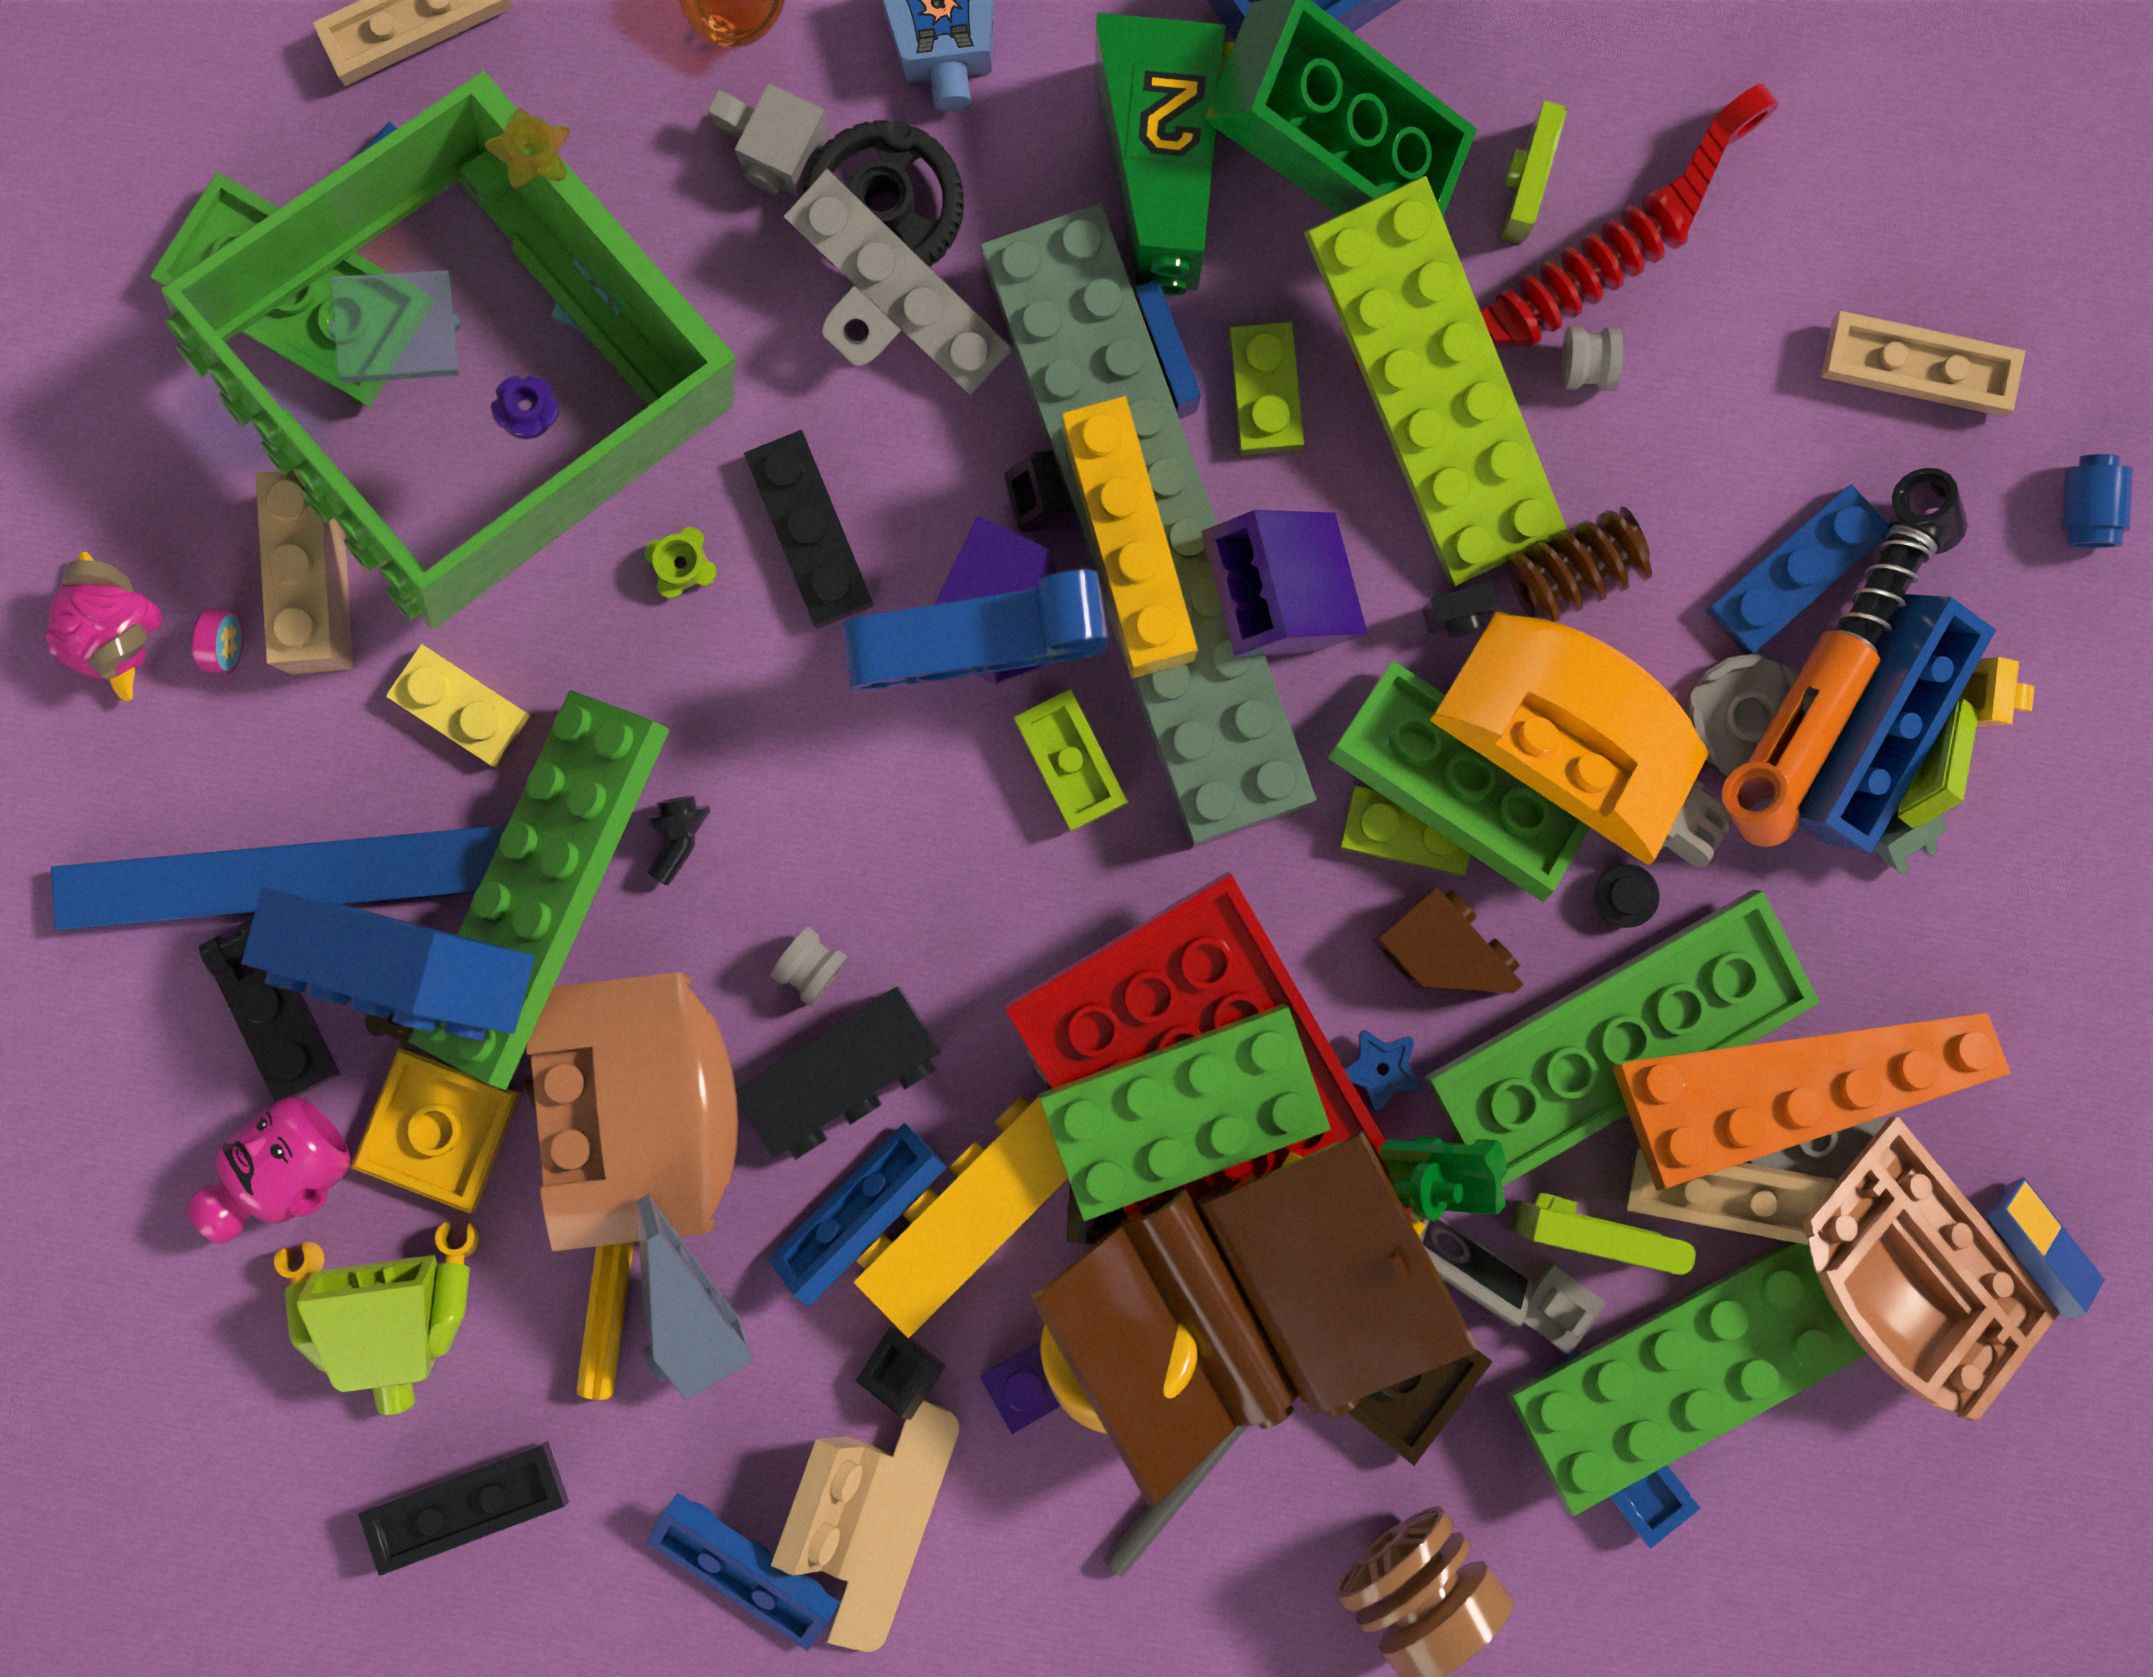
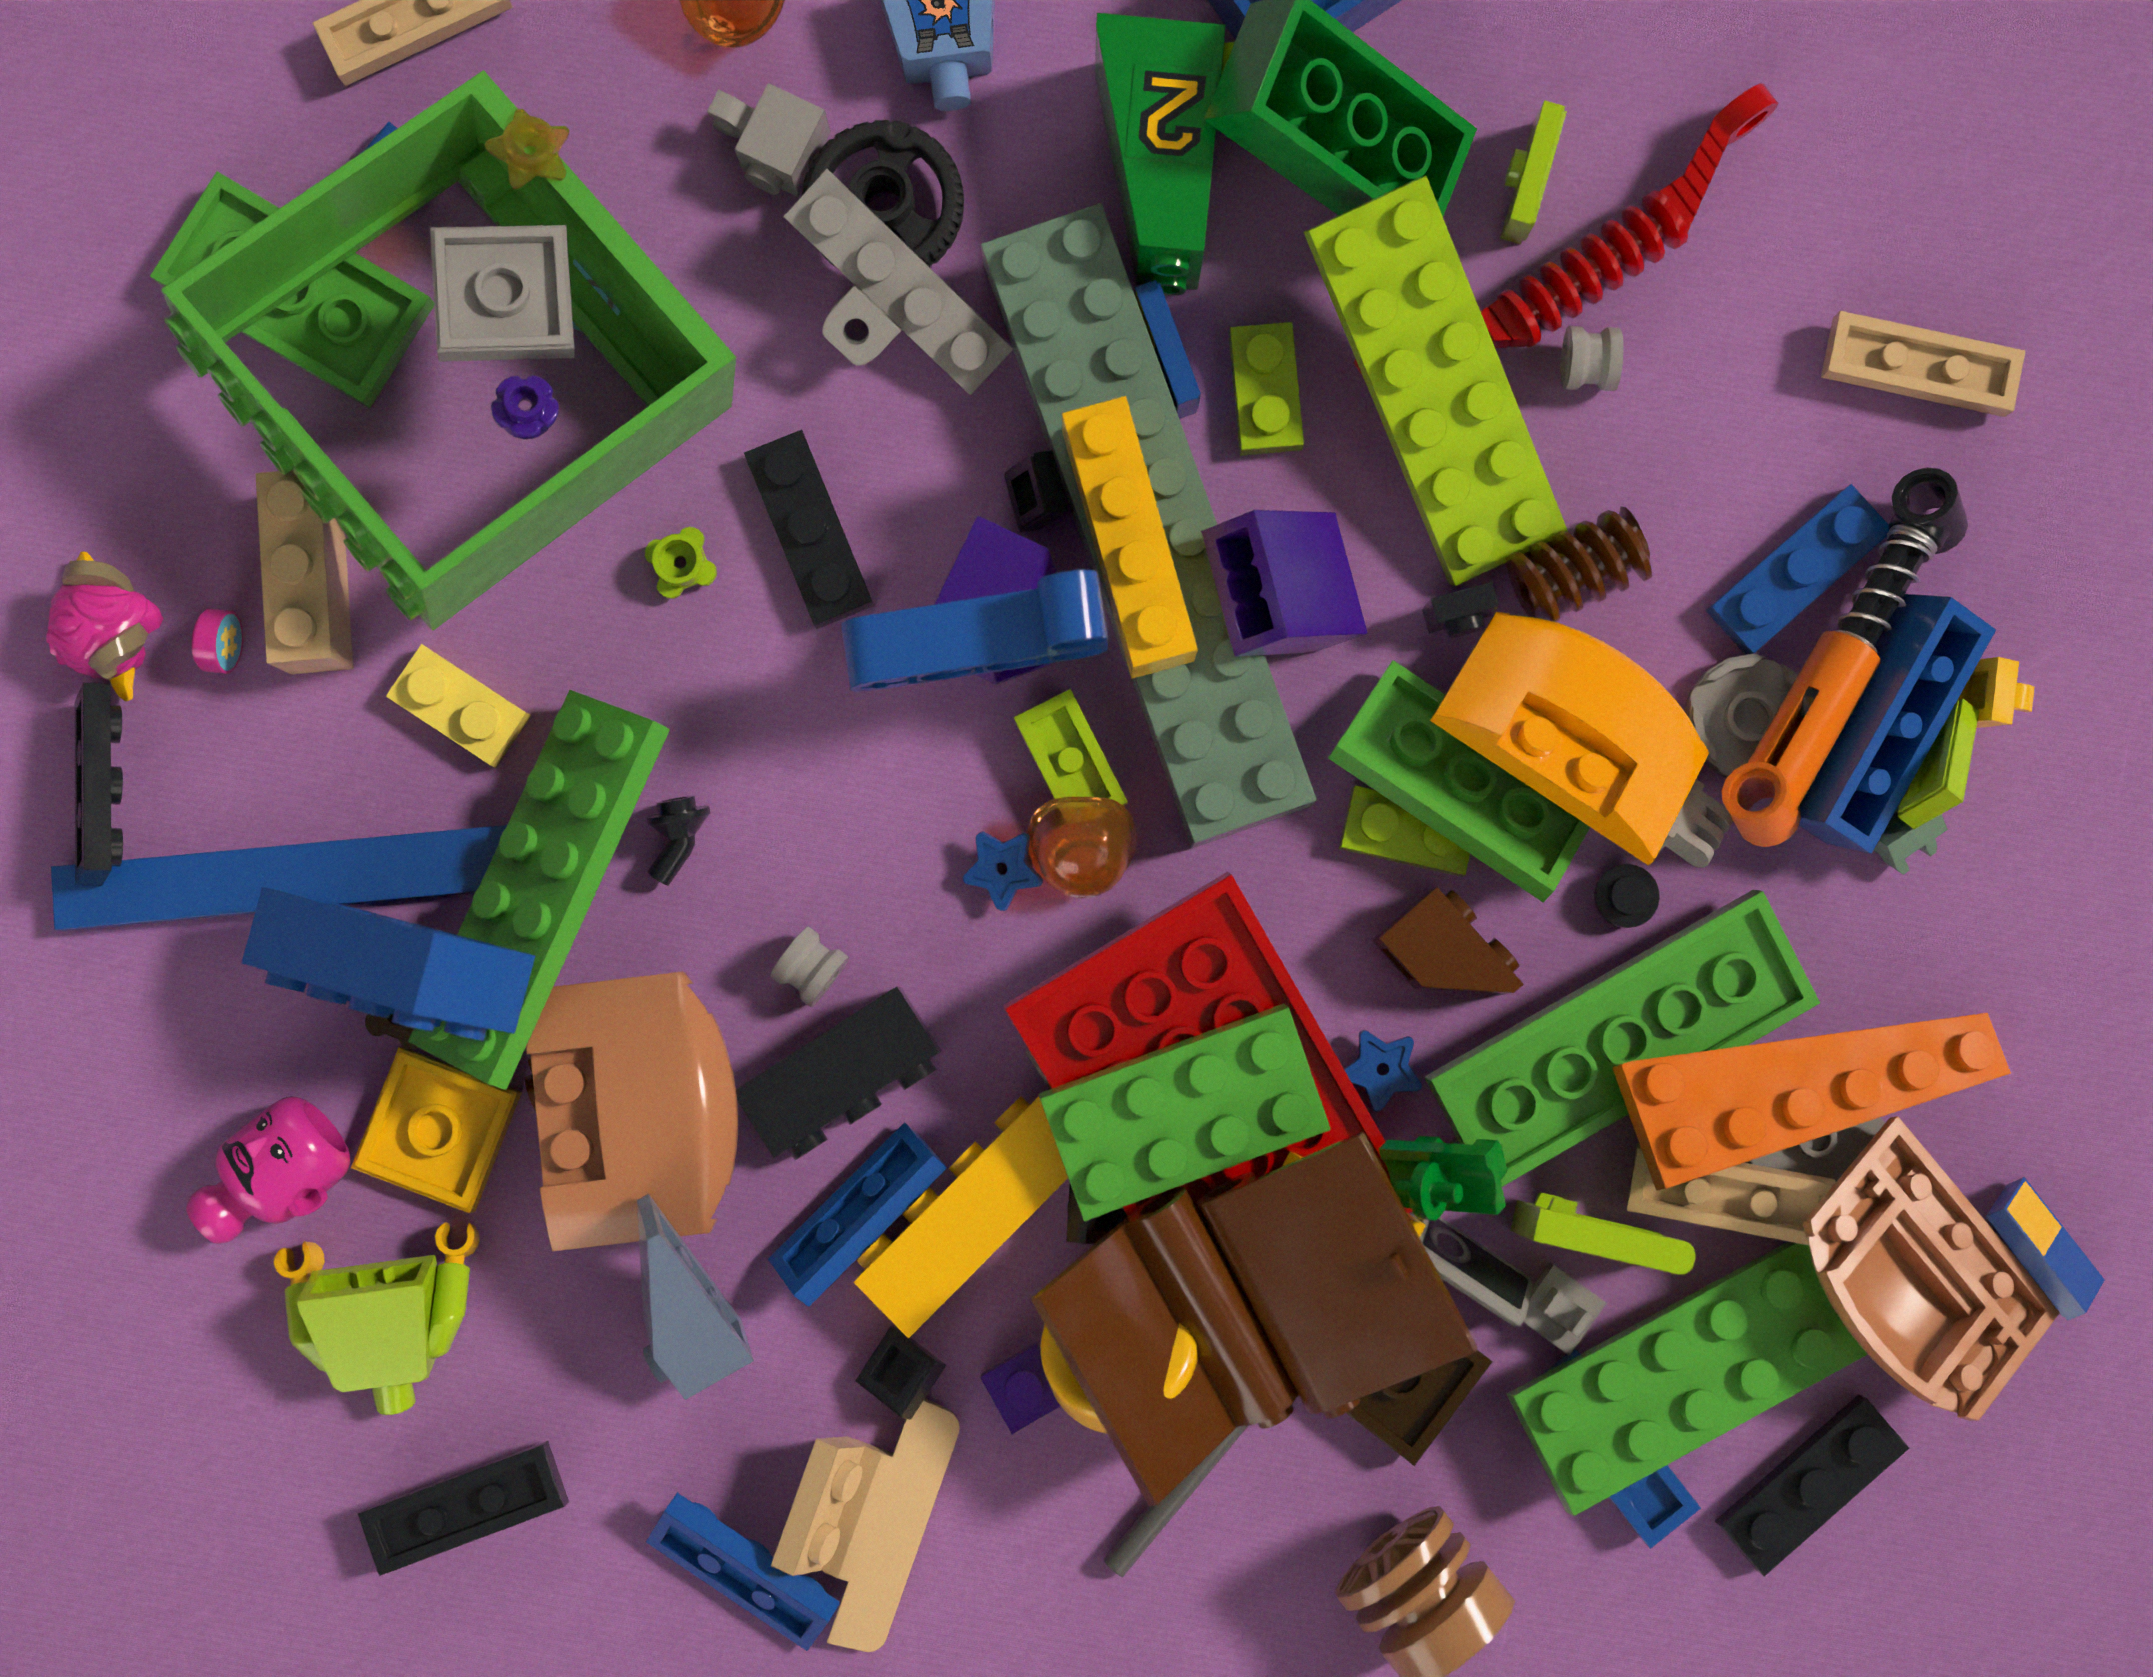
black plate [199,918,341,1102] -> none
clear light blue piece [327,270,461,383] -> none
yellow axle [576,1242,634,1400] -> none
blue brick [2062,454,2133,548] -> none
none -> black plate [75,682,123,886]
none -> light grey plate [430,225,575,362]
none -> blue plate [963,831,1043,911]
none -> clear orange helmet [1027,797,1137,899]
none -> black plate [1715,1394,1910,1577]

